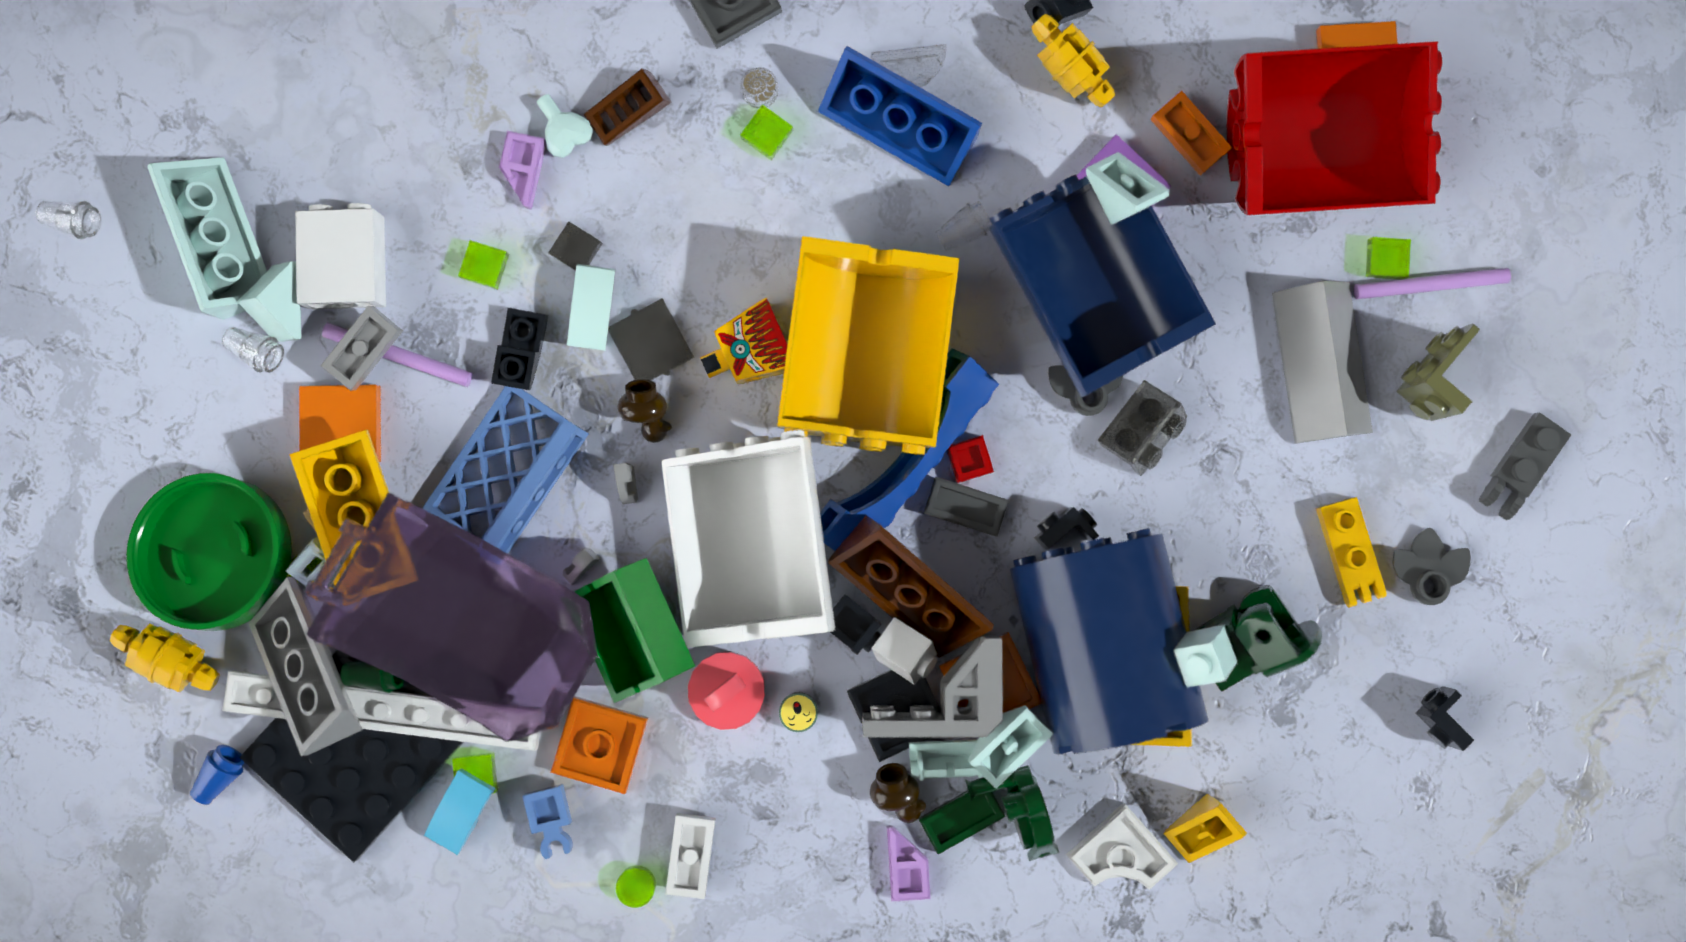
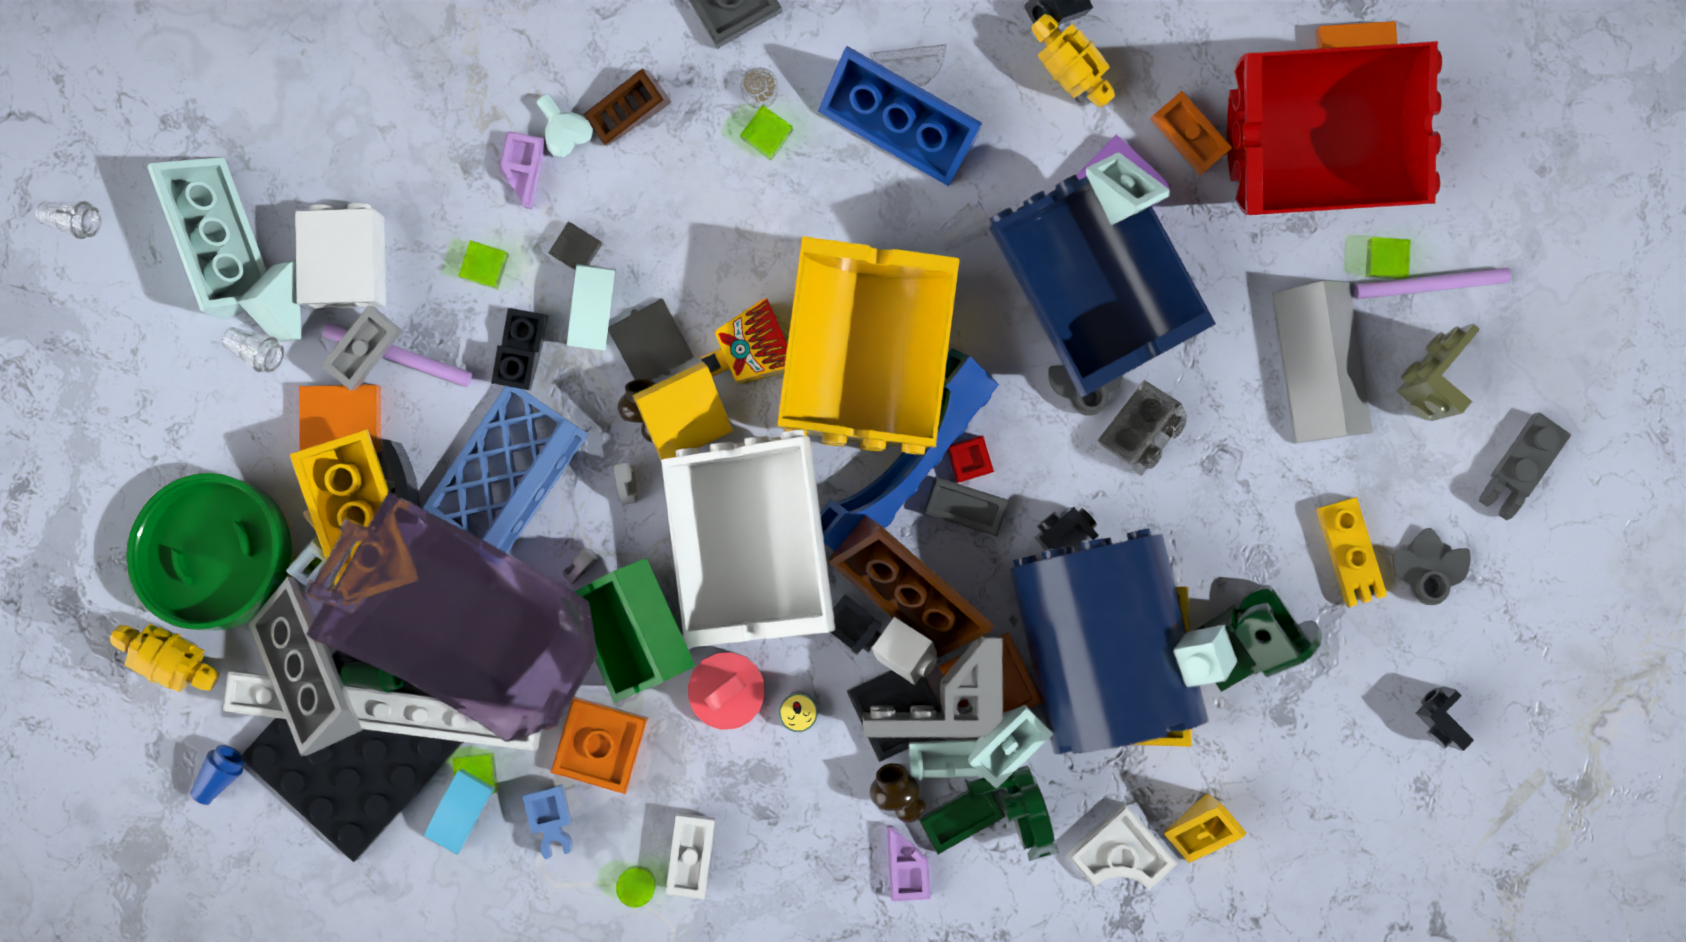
none -> black slope [376,440,420,520]
none -> yellow tile [633,362,733,460]

